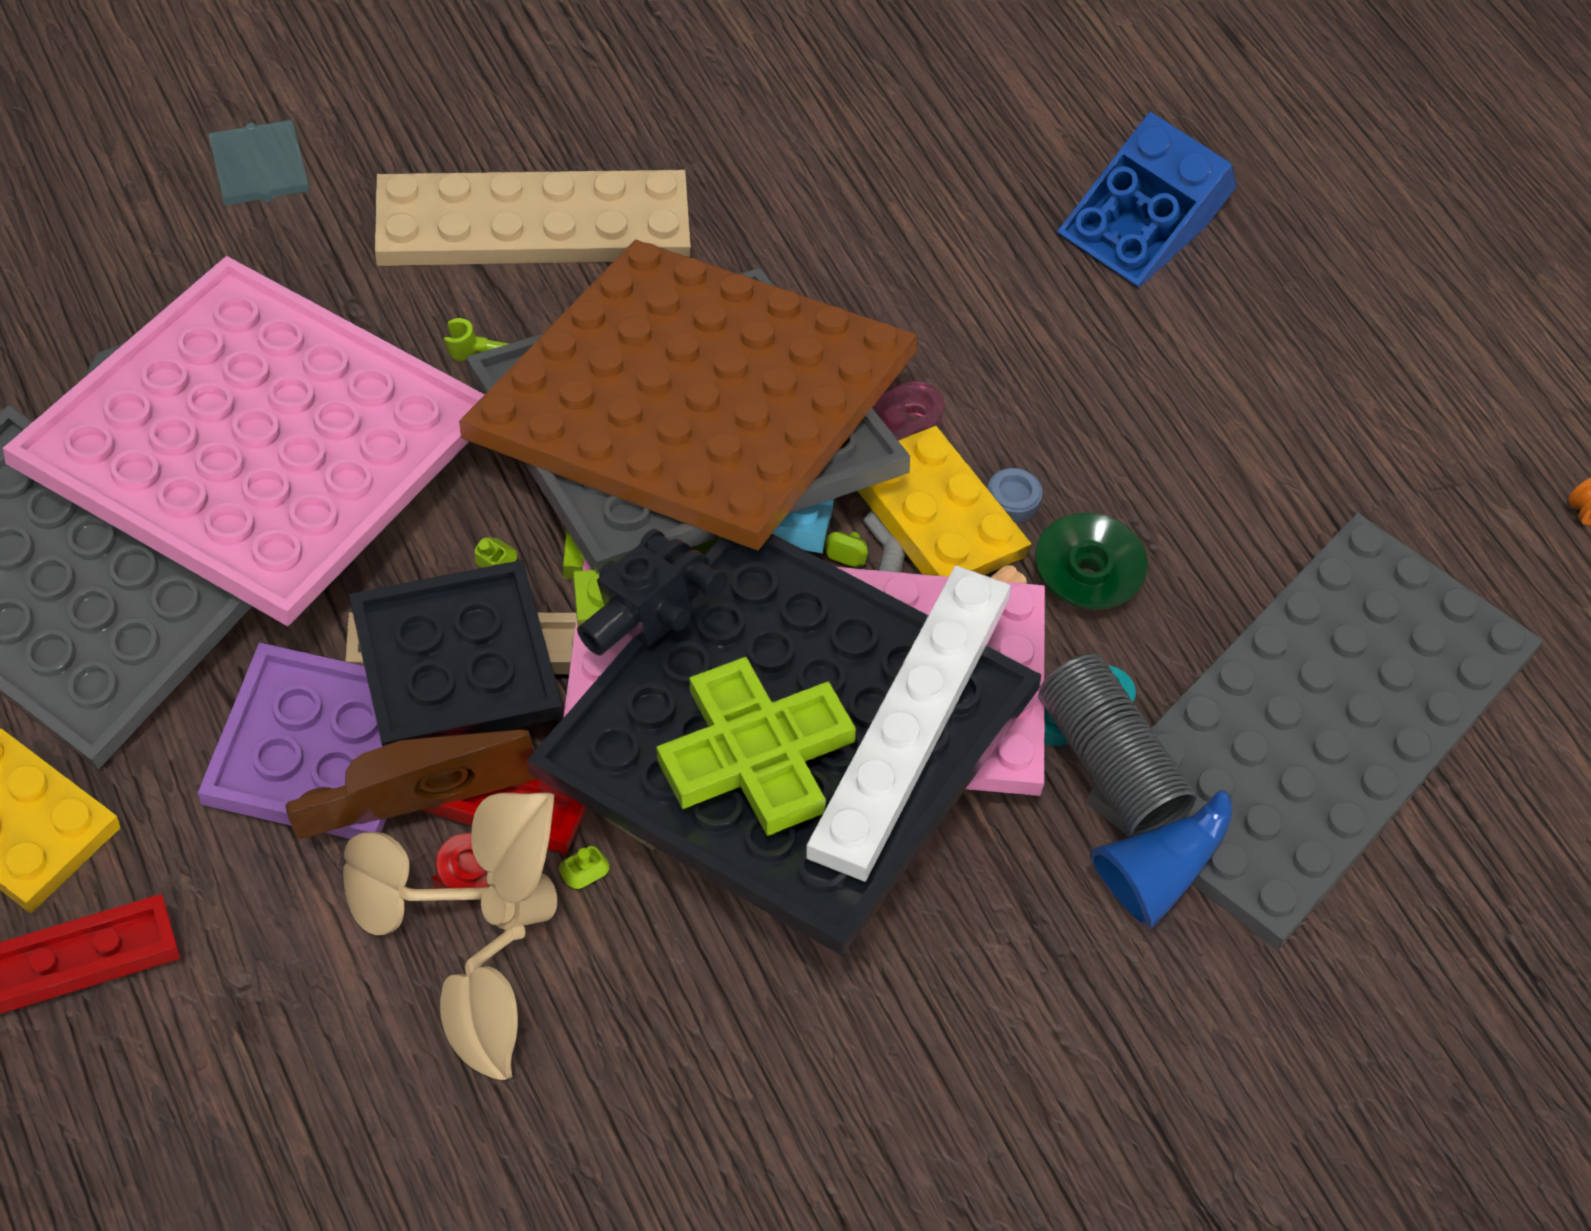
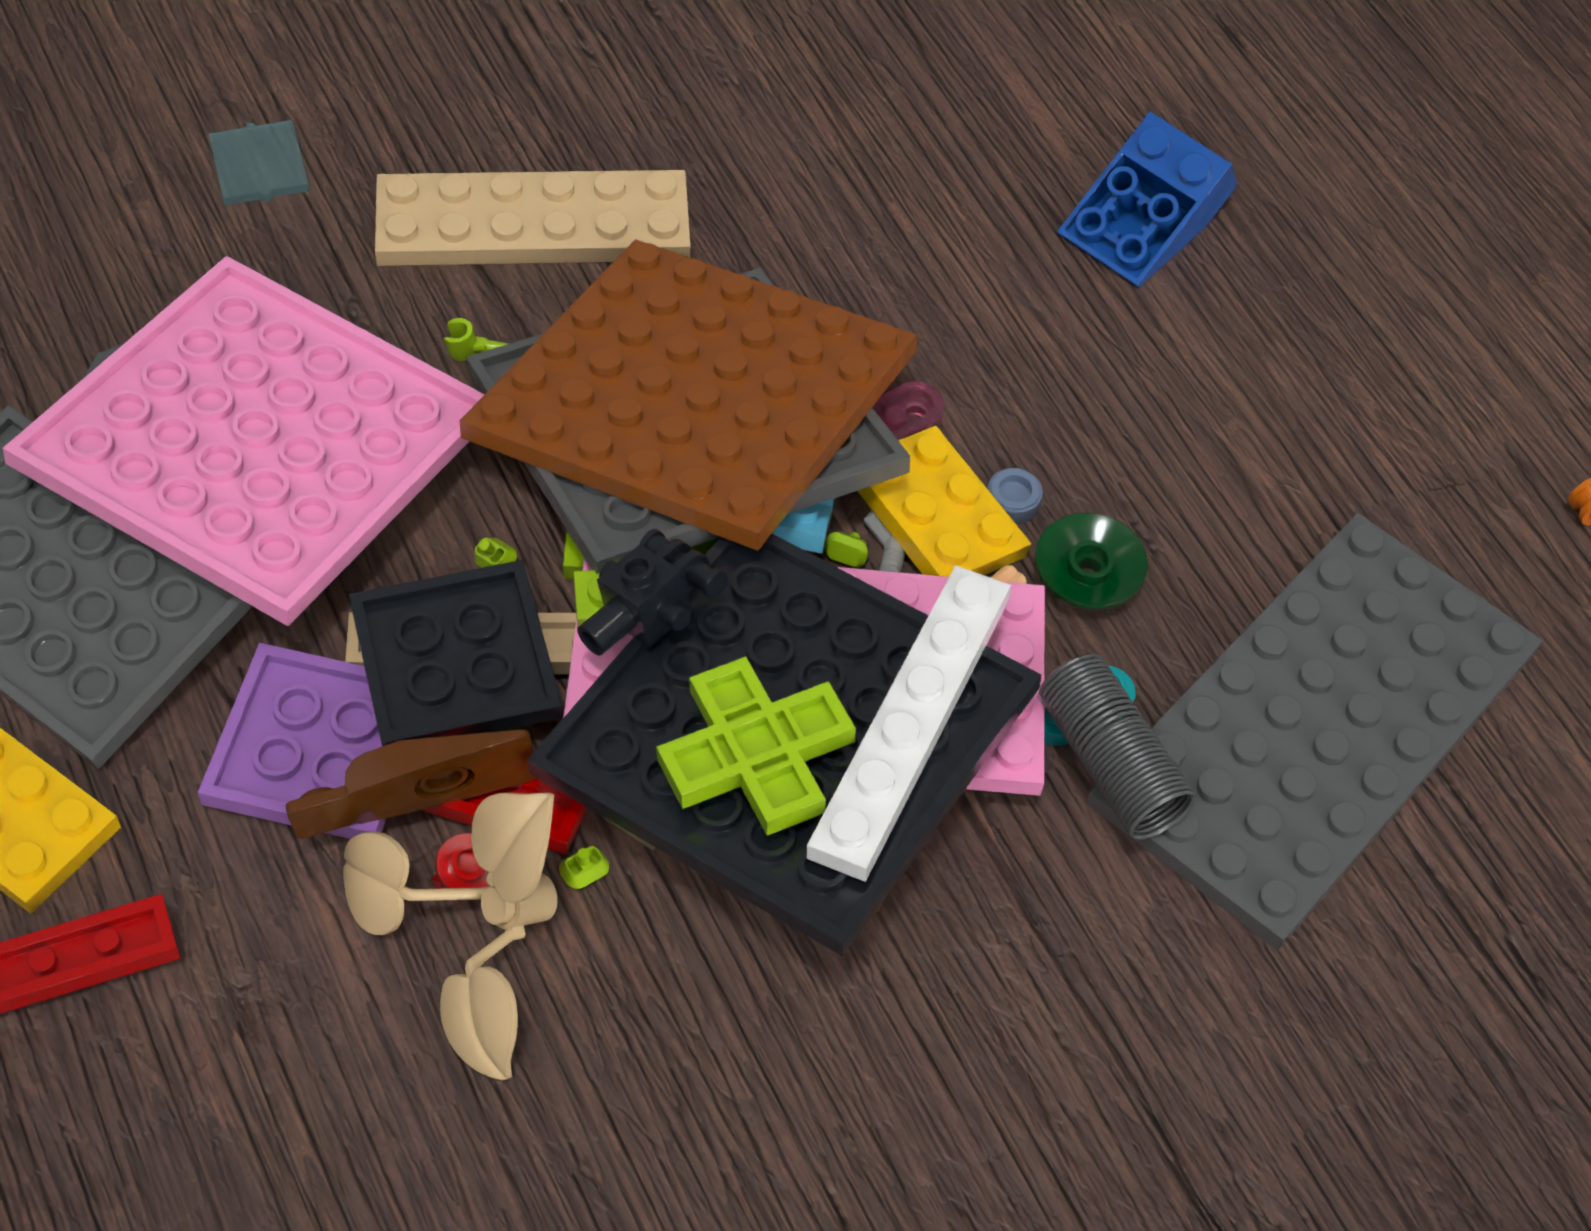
blue hat [1089,790,1233,930] -> none

